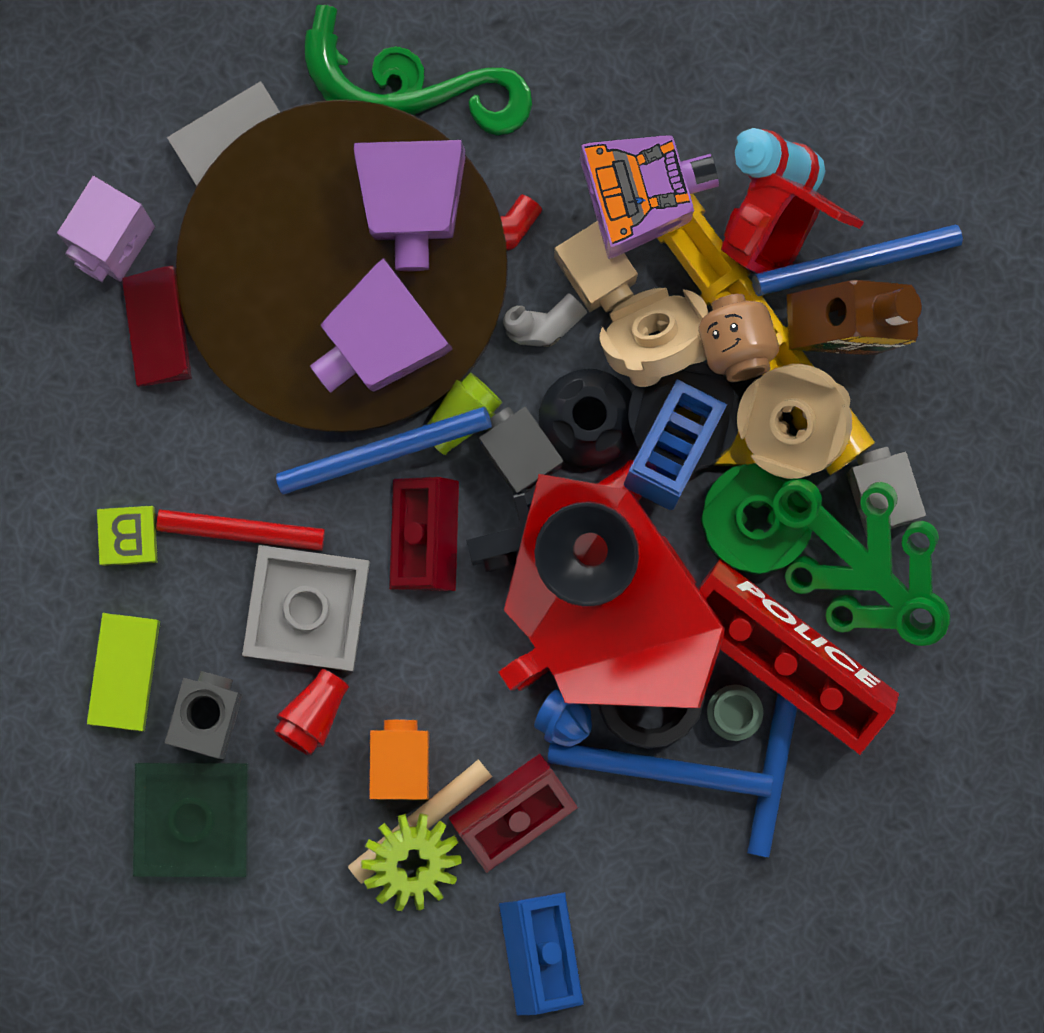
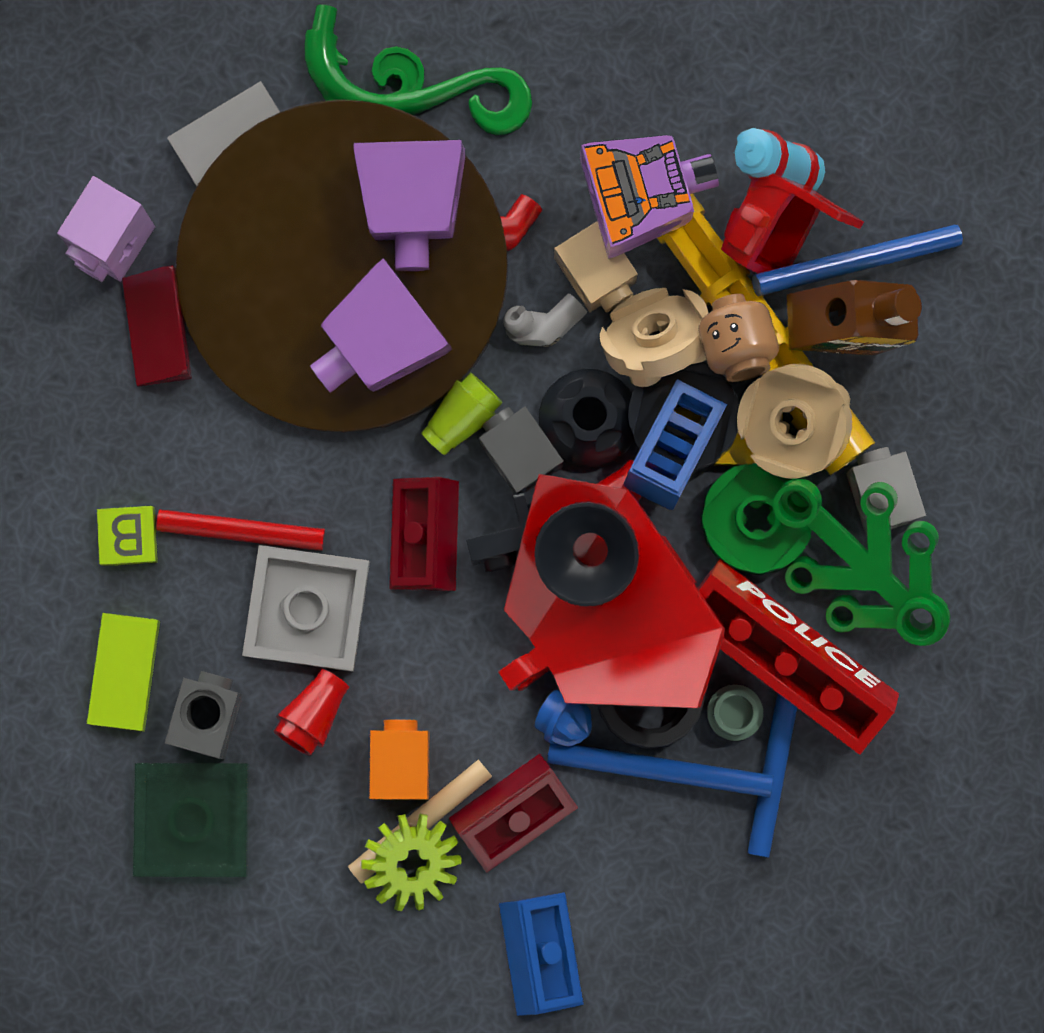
blue bar [276,406,492,494] -> none

